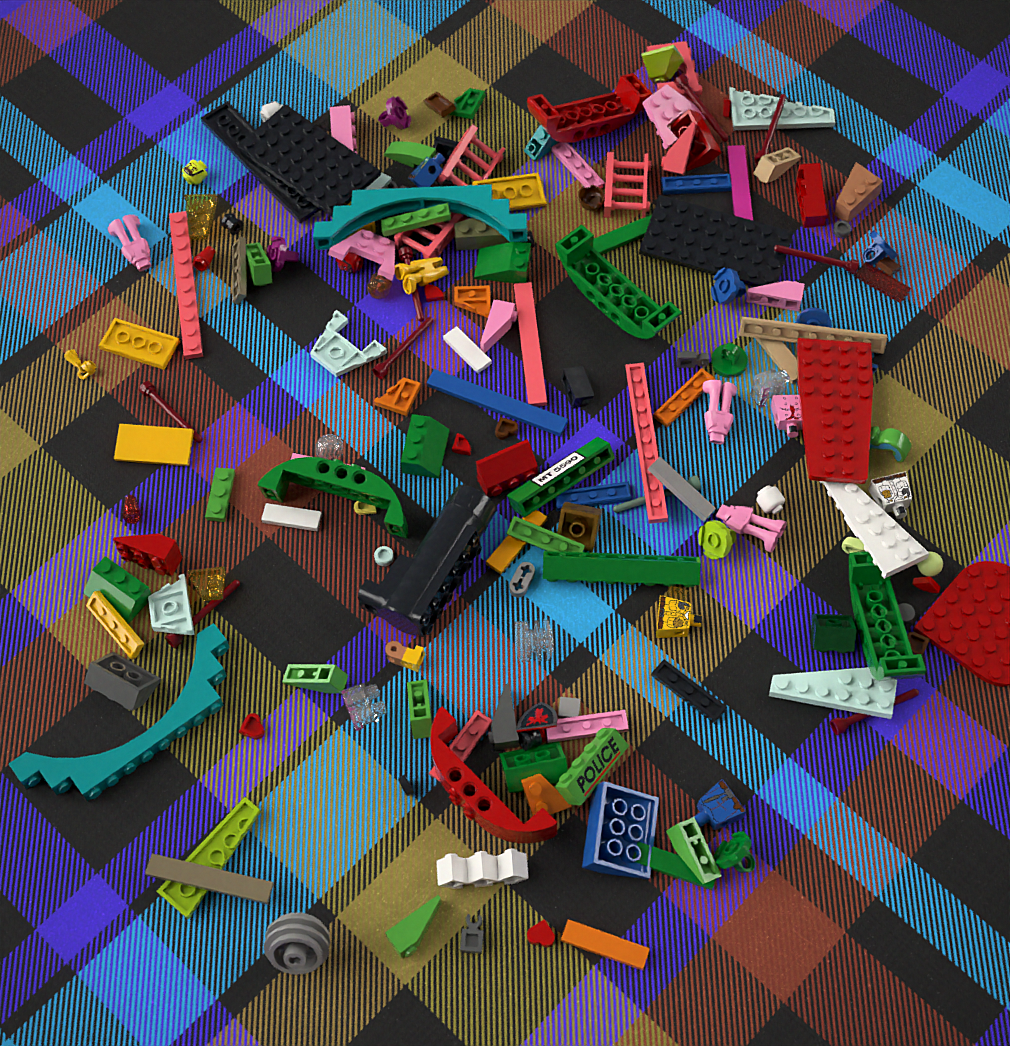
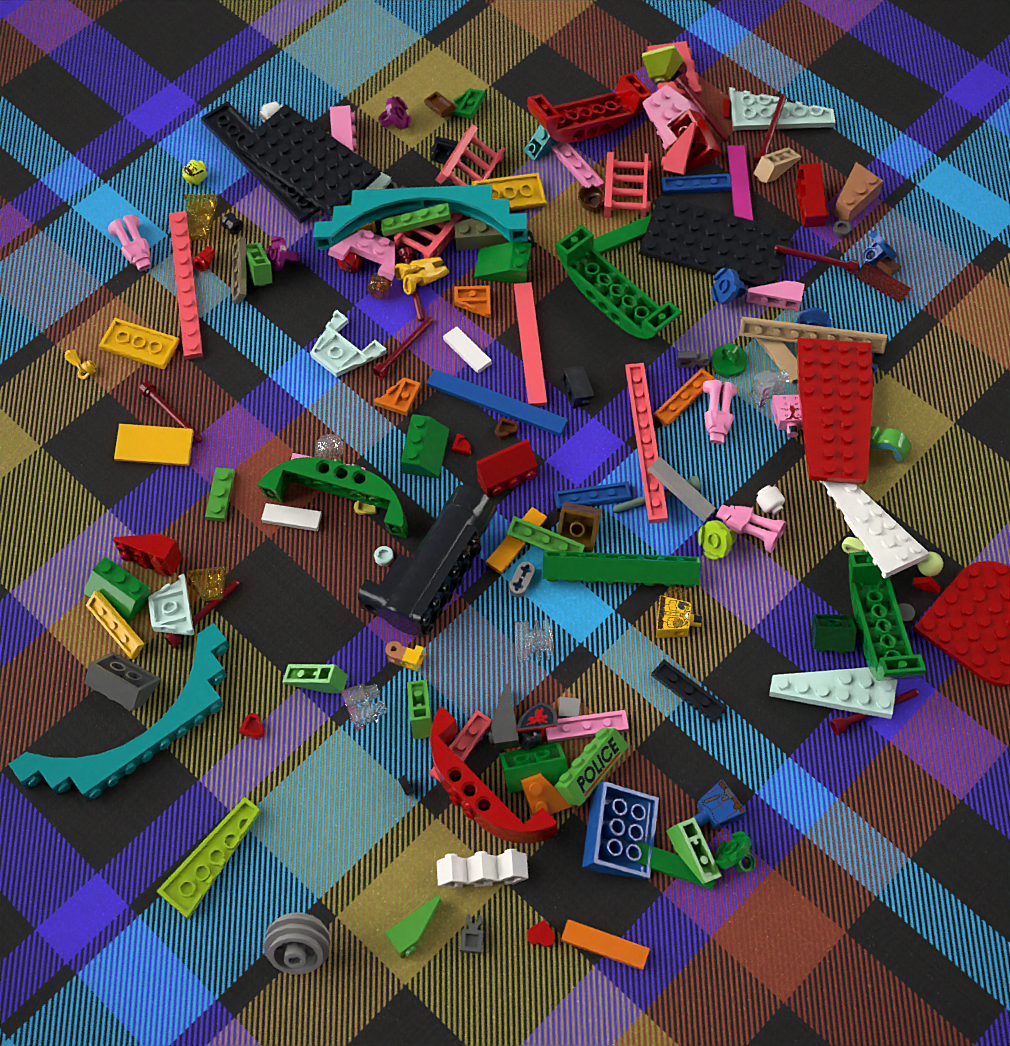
clear red cone [122,495,142,524] -> none
dark tan tile [145,853,274,905] -> none
bright green slope [384,141,436,169] -> none
blue torso [408,152,445,188] -> none
red tile [424,284,444,302] -> none
bright pink slope [480,299,518,353] -> none
green brick [507,437,615,517] -> none
white torso [868,471,912,519] -> none
reddish brown tile [907,632,930,655] -> none

